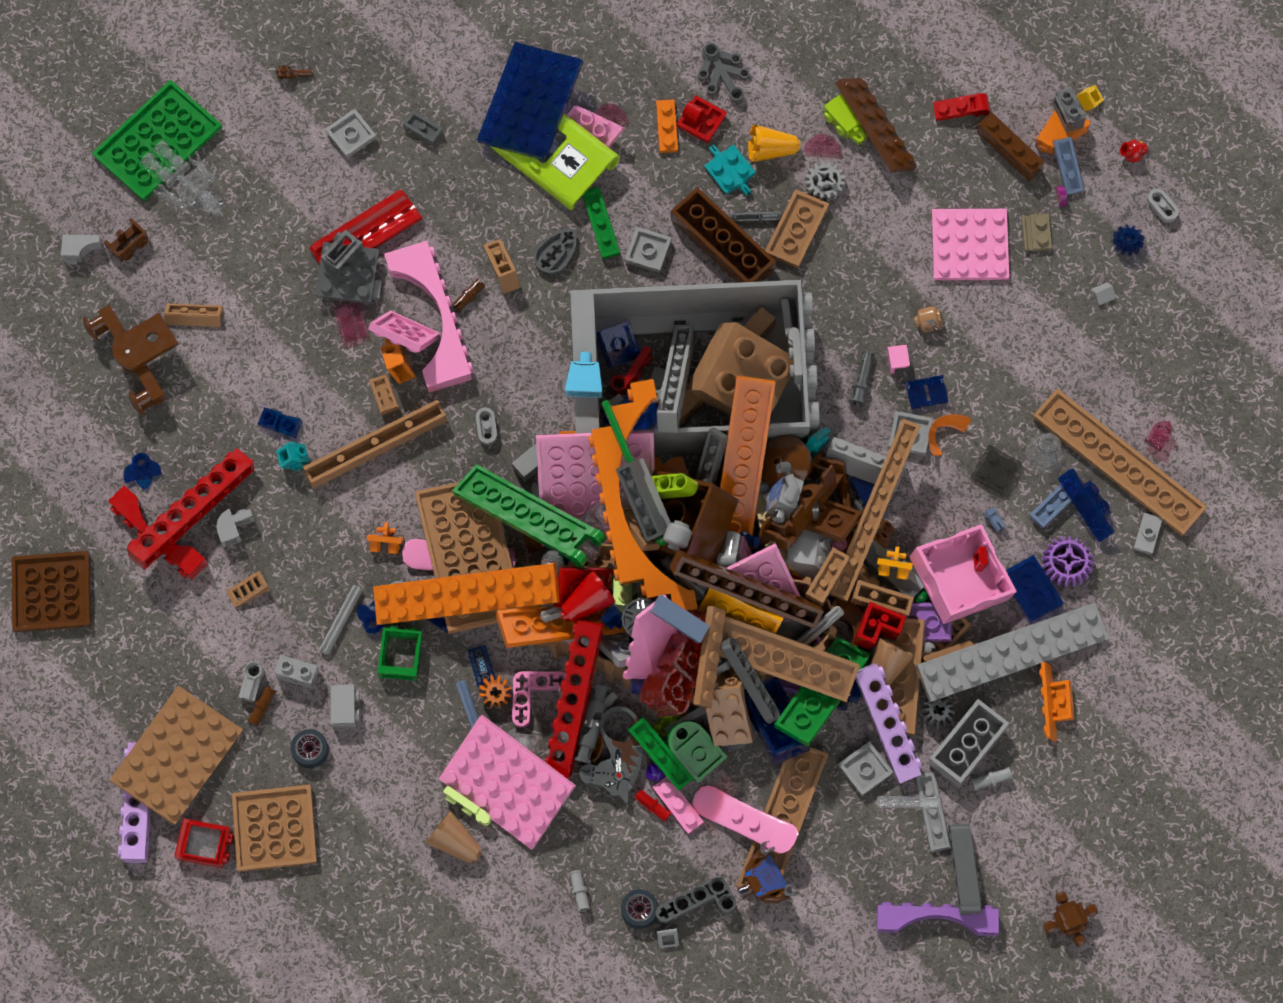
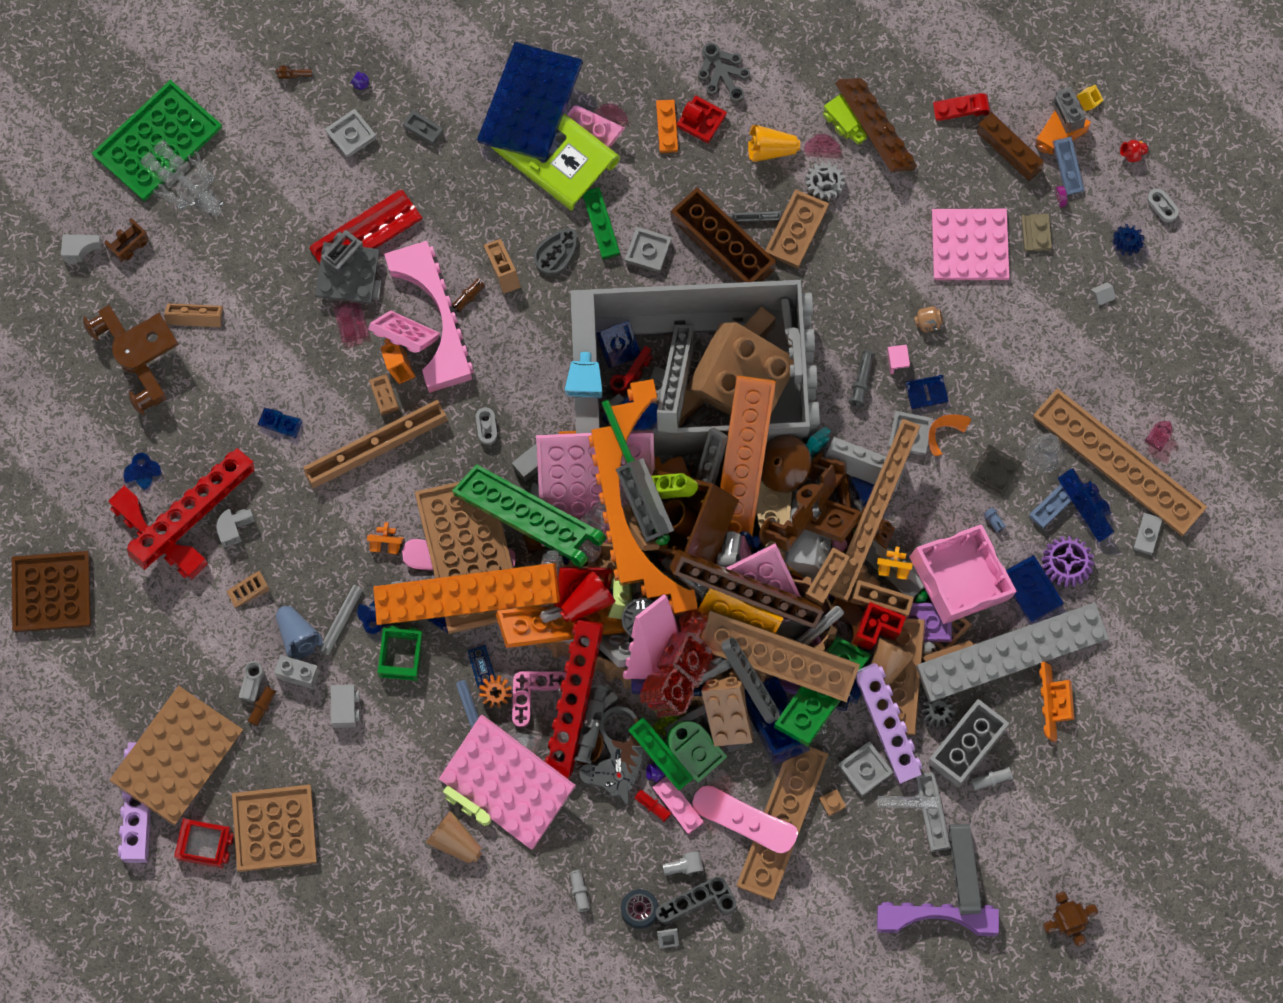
teal brick [276,442,309,471] -> none
wheel [291,729,329,768] -> none
clear blue plate [600,605,623,629] -> none
sand blue tile [650,595,709,643] -> none
light grey head [663,520,692,551] -> none
medium nougat plate [693,606,726,708] -> none
teal plate [704,144,756,196] -> none
reddish brown torso [737,840,799,904] -> none
light grey torso [759,462,804,524] -> none
red tile [973,546,988,572] -> none
none -> sand blue cone [276,606,323,660]
none -> dark purple plate [350,71,369,90]
none -> light grey pin [663,852,704,876]
none -> medium nougat plate [819,789,846,817]

